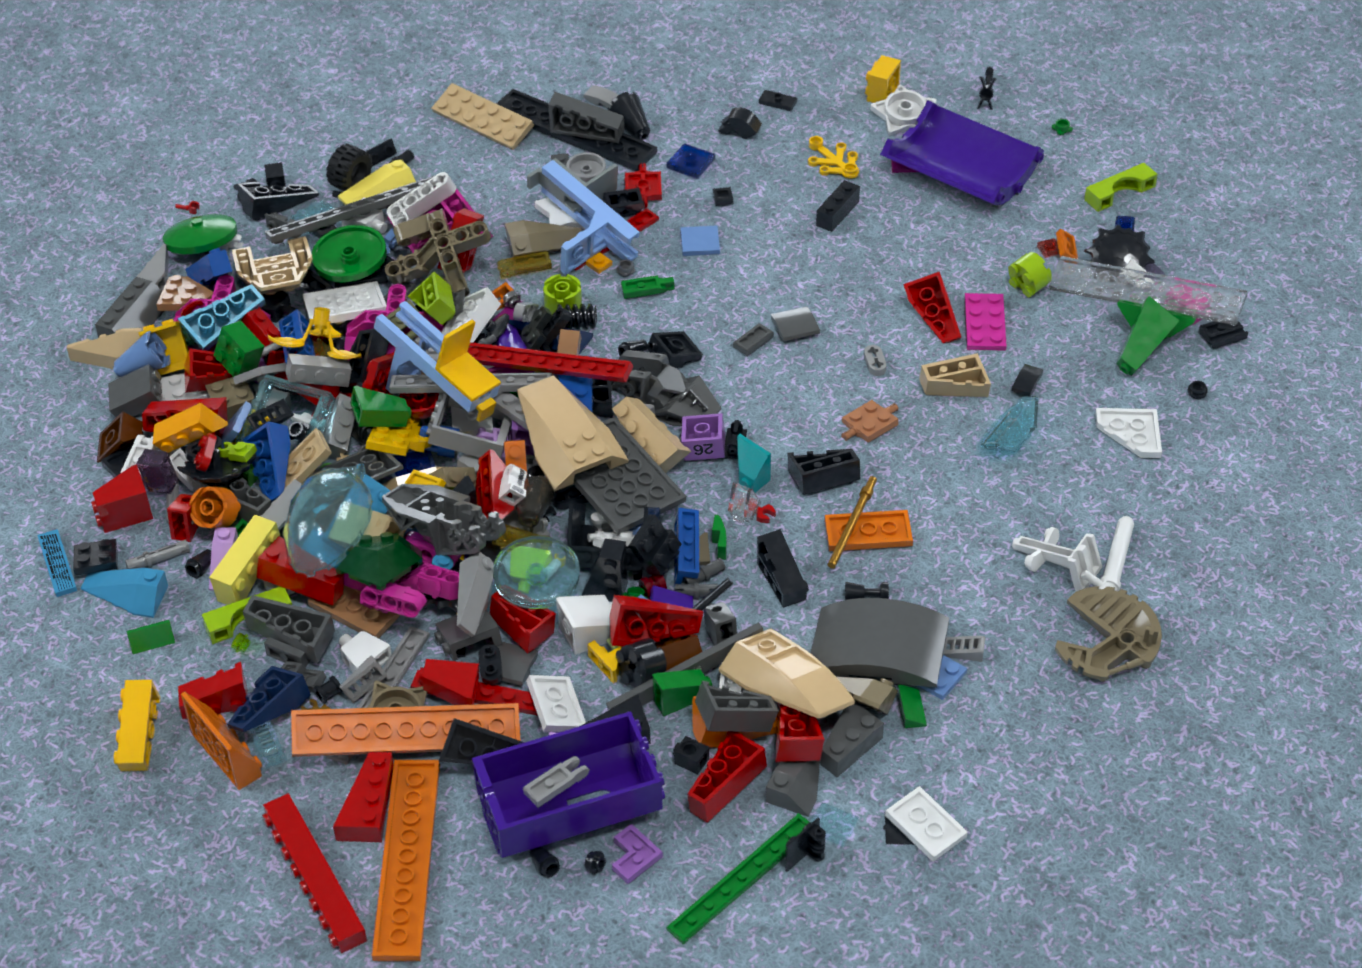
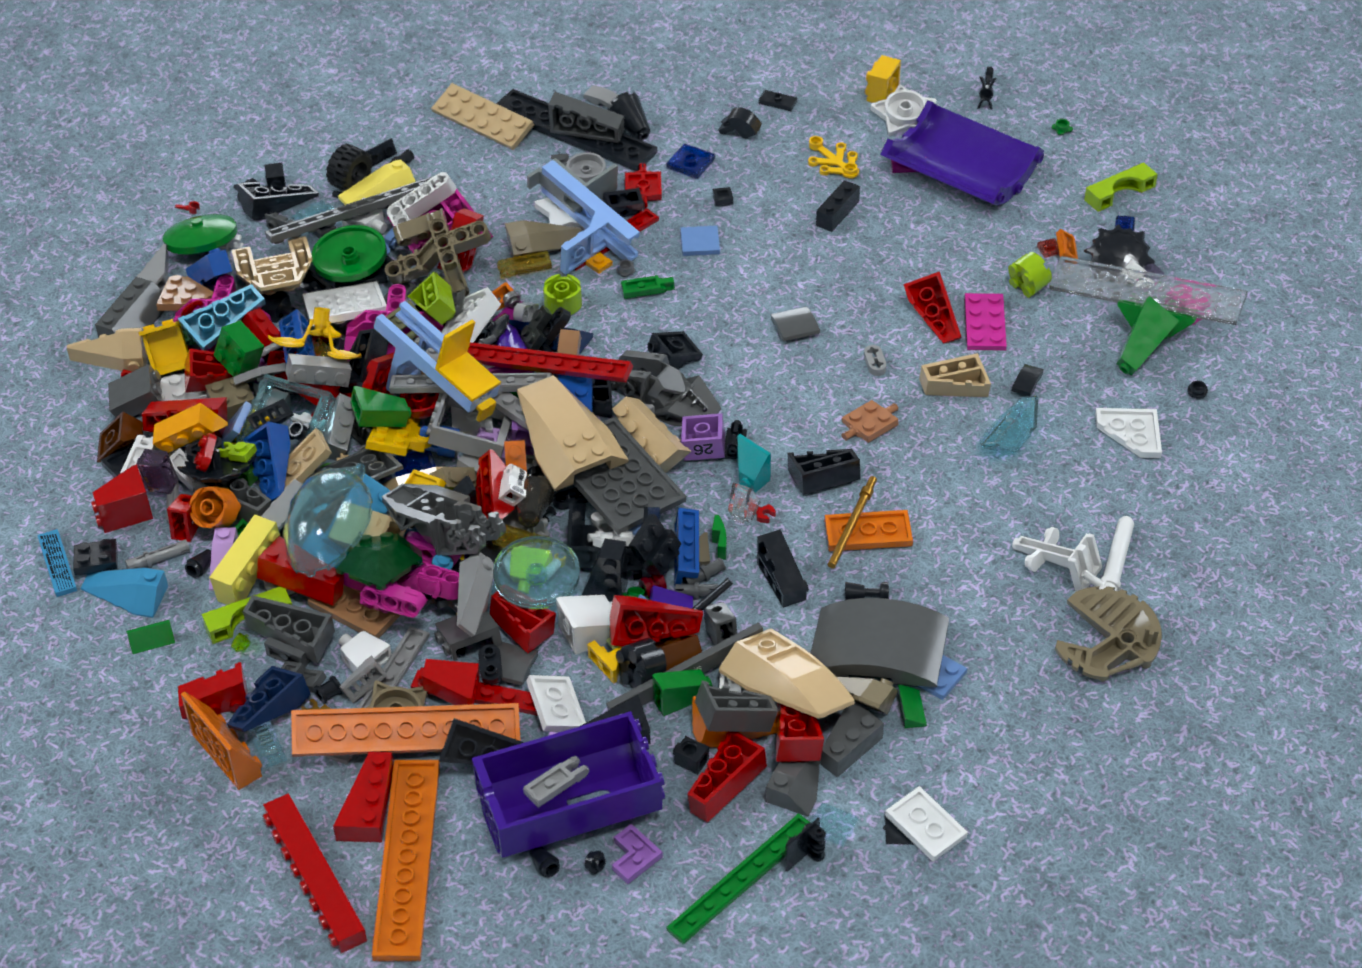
medium blue cone [113,331,171,377] -> none
yellow wedge [114,680,161,771] -> none
black piece [557,303,597,328] -> none
black cone [618,339,648,356] -> none
dark grey plate [733,323,774,356] -> none
light grey slope [943,636,986,662] -> none
black plate [1199,315,1248,349] -> none

